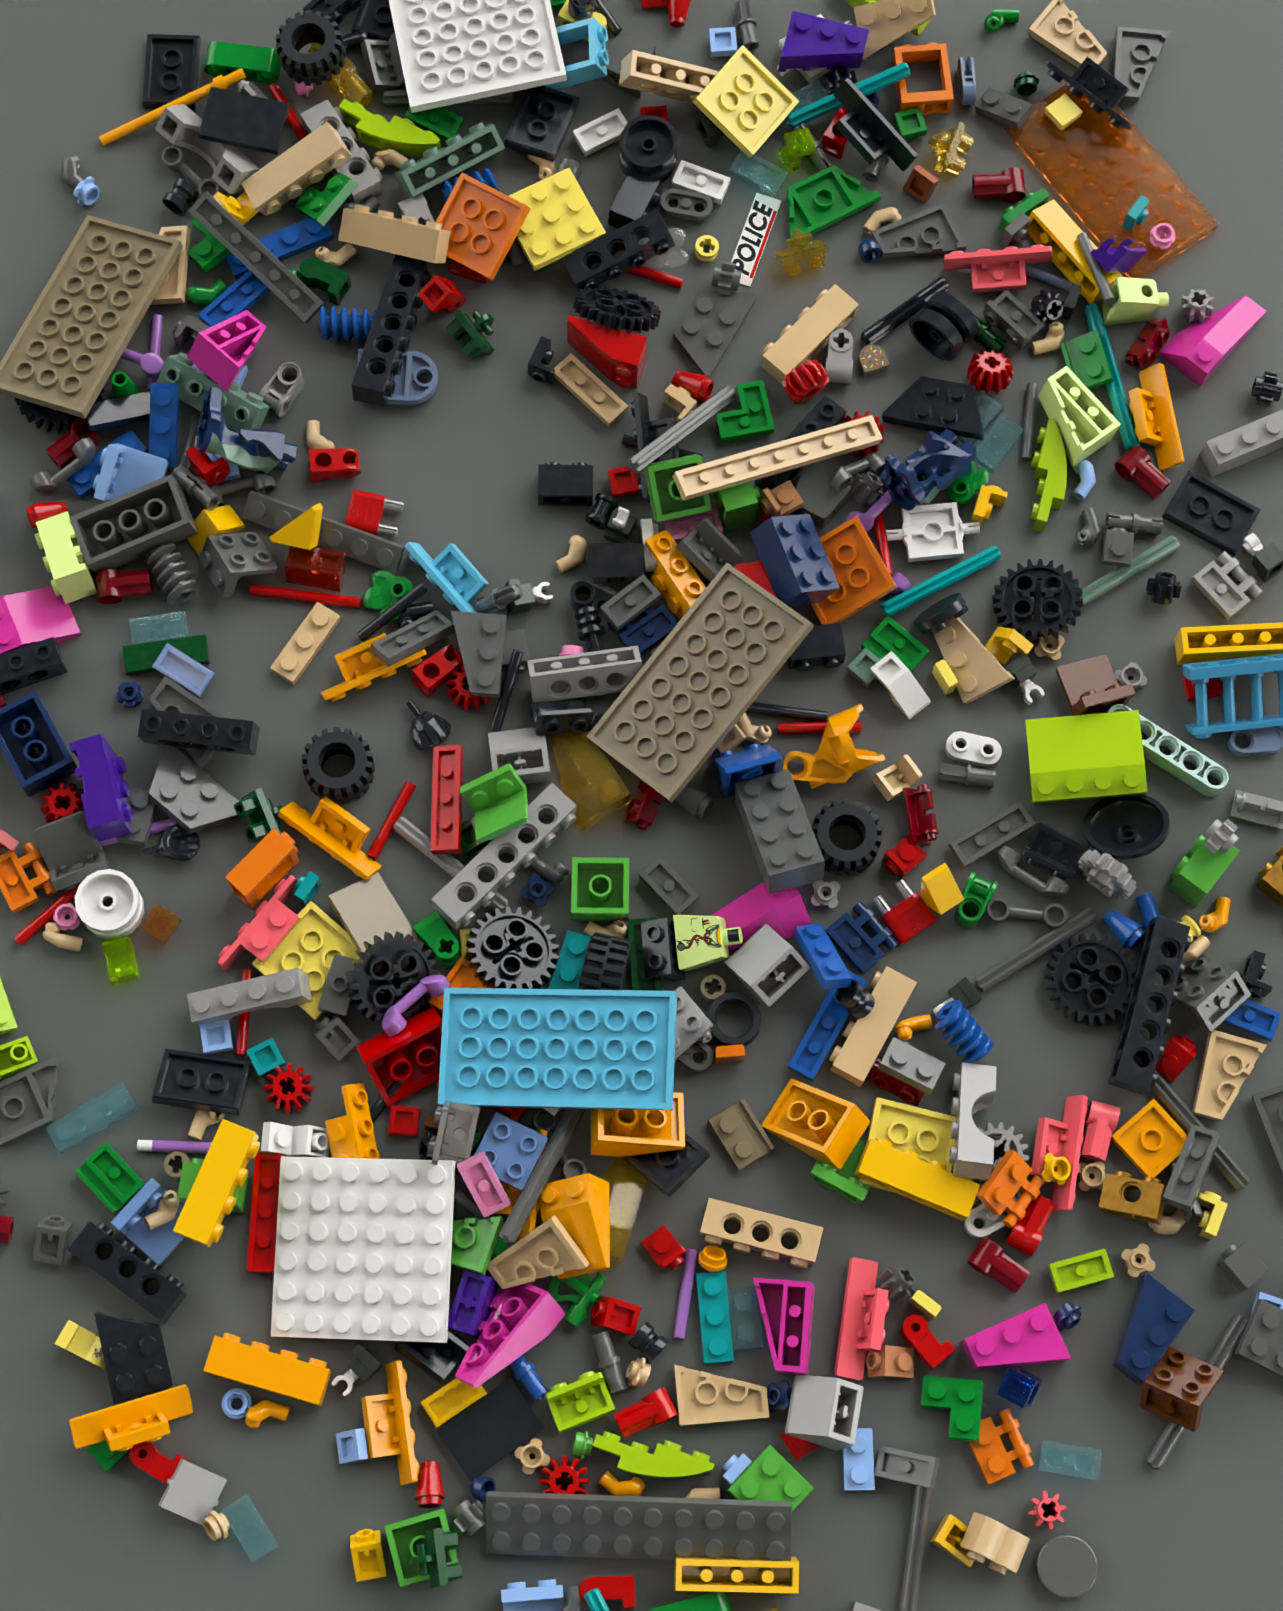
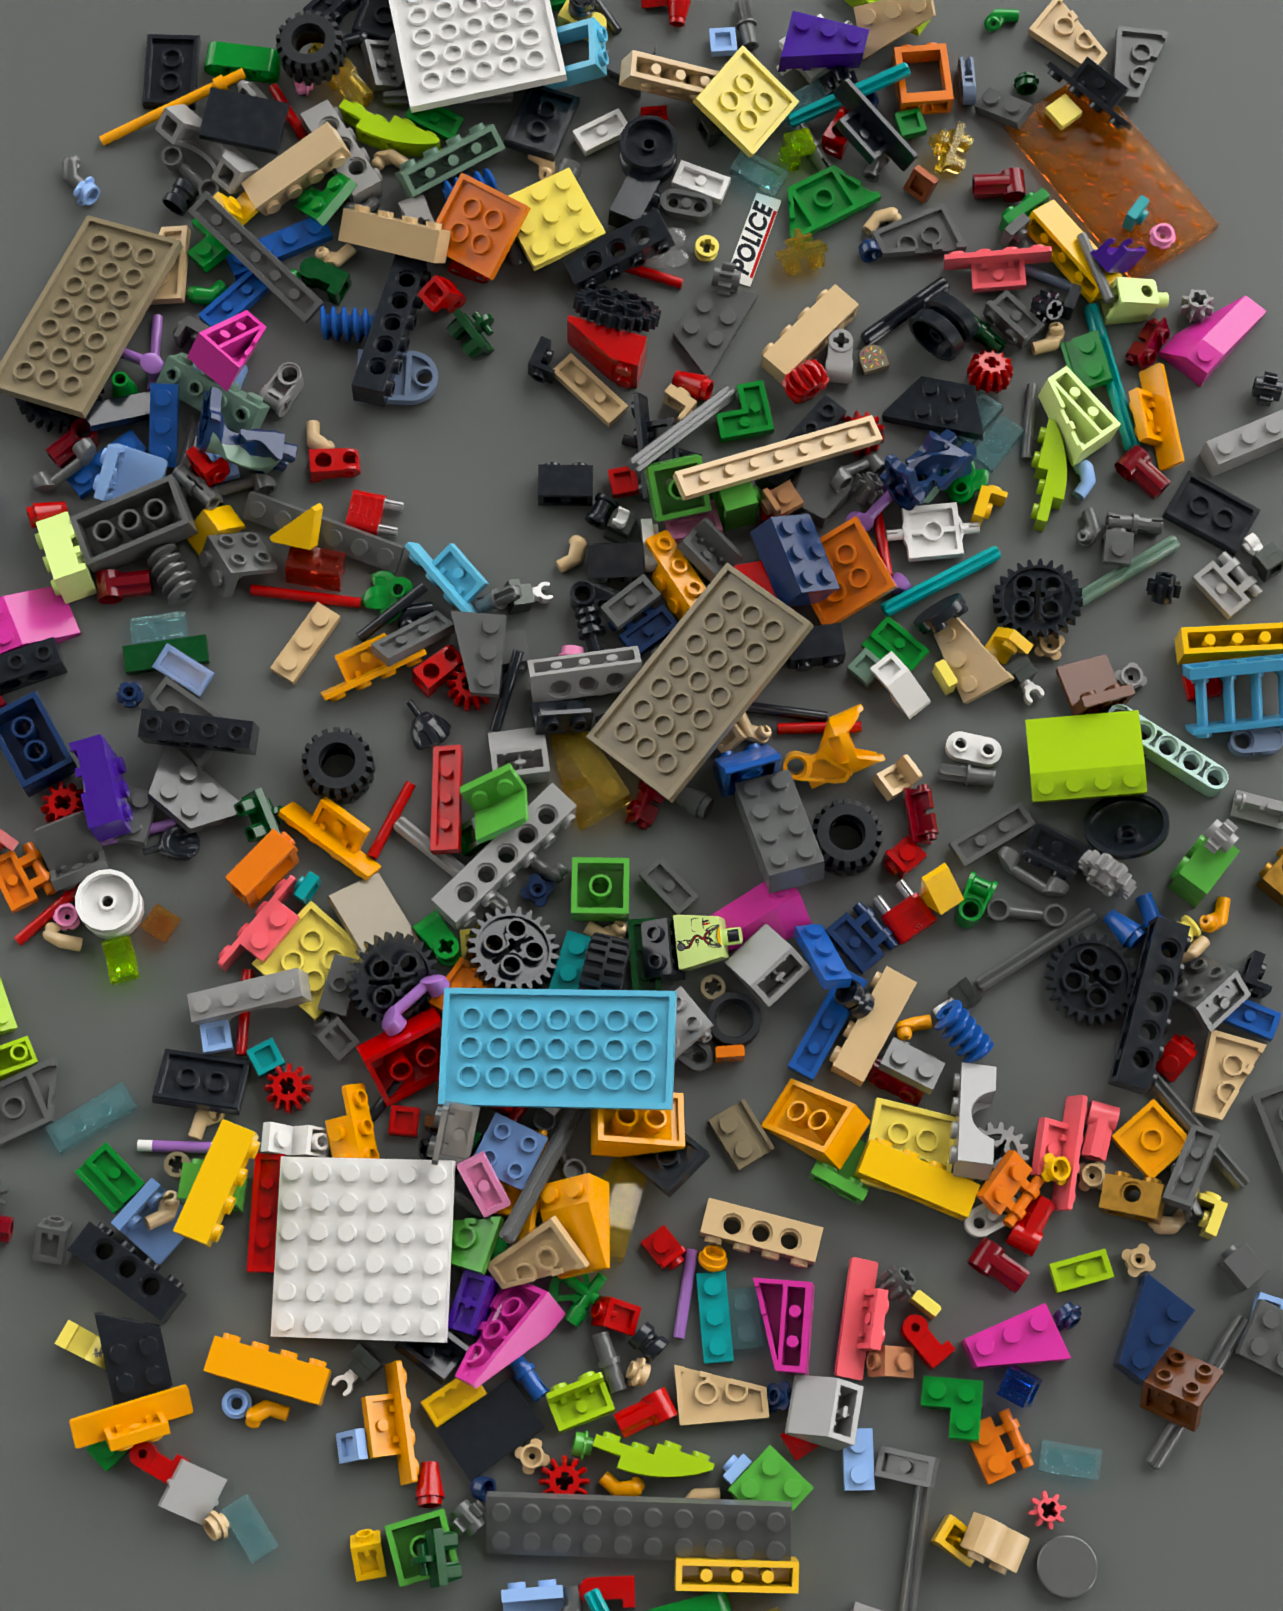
light grey plate [810,880,840,909] -> none

